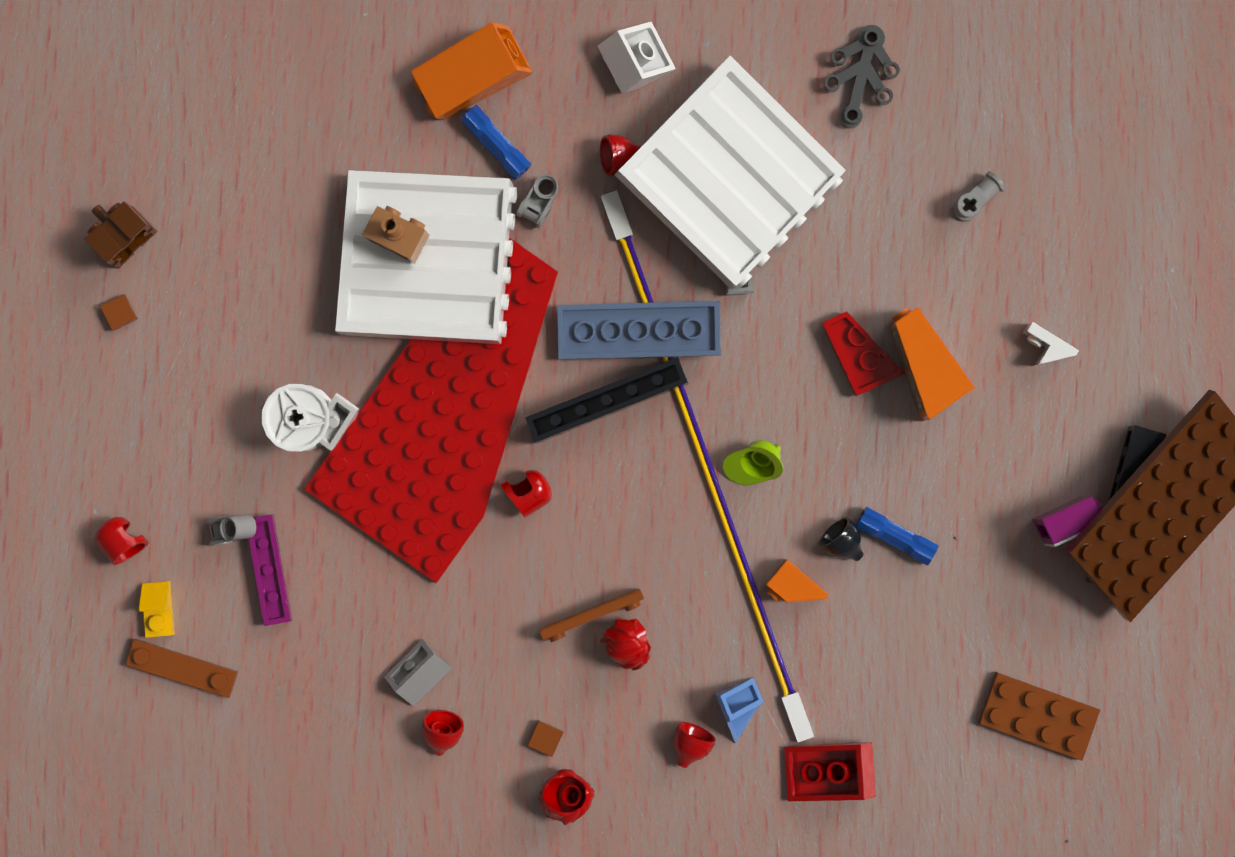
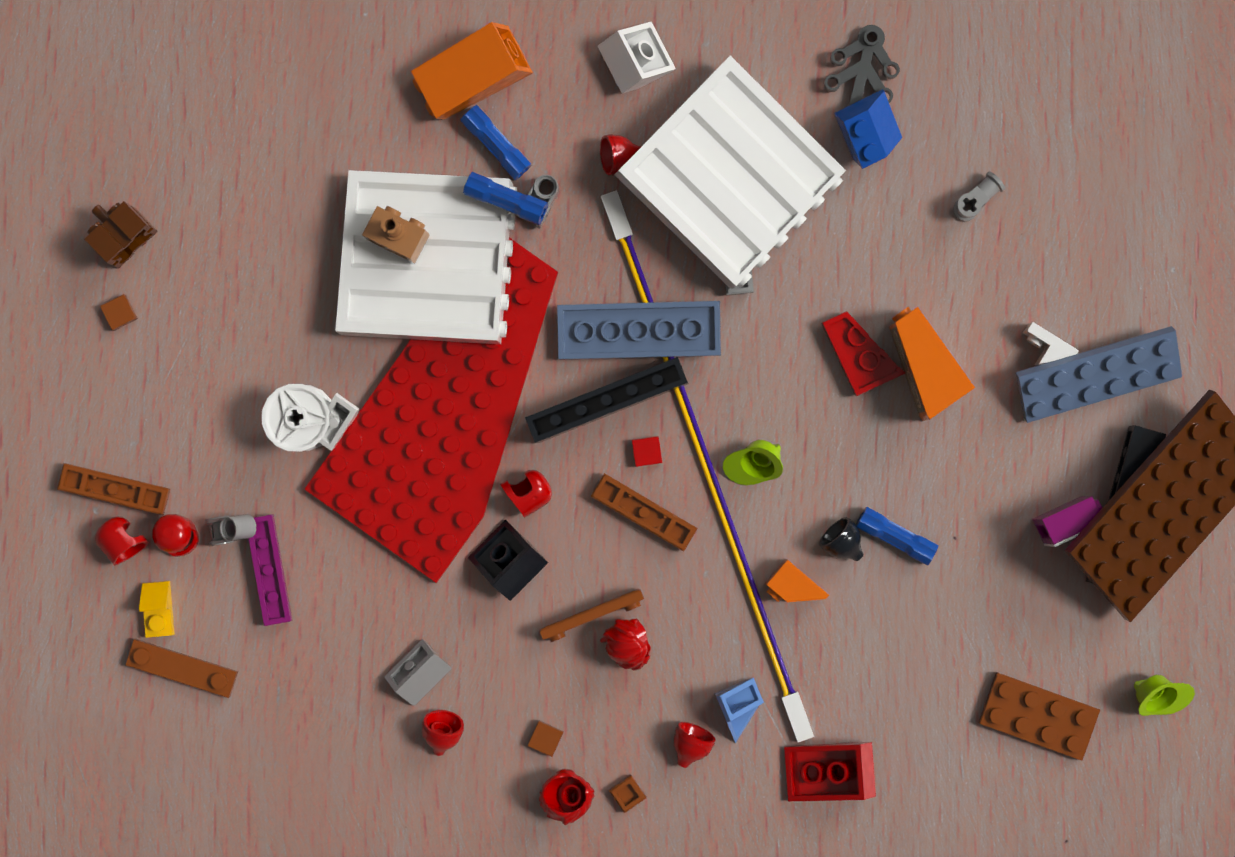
none -> dark orange plate [57,463,170,515]
none -> red helmet [152,514,199,557]
none -> blue axle [463,172,548,225]
none -> black slope [468,519,548,601]
none -> dark orange plate [591,473,698,551]
none -> dark orange tile [609,775,647,813]
none -> red tile [632,436,662,467]
none -> blue slope [834,89,902,169]
none -> sand blue plate [1016,326,1182,423]
none -> lime piece [1134,675,1195,716]

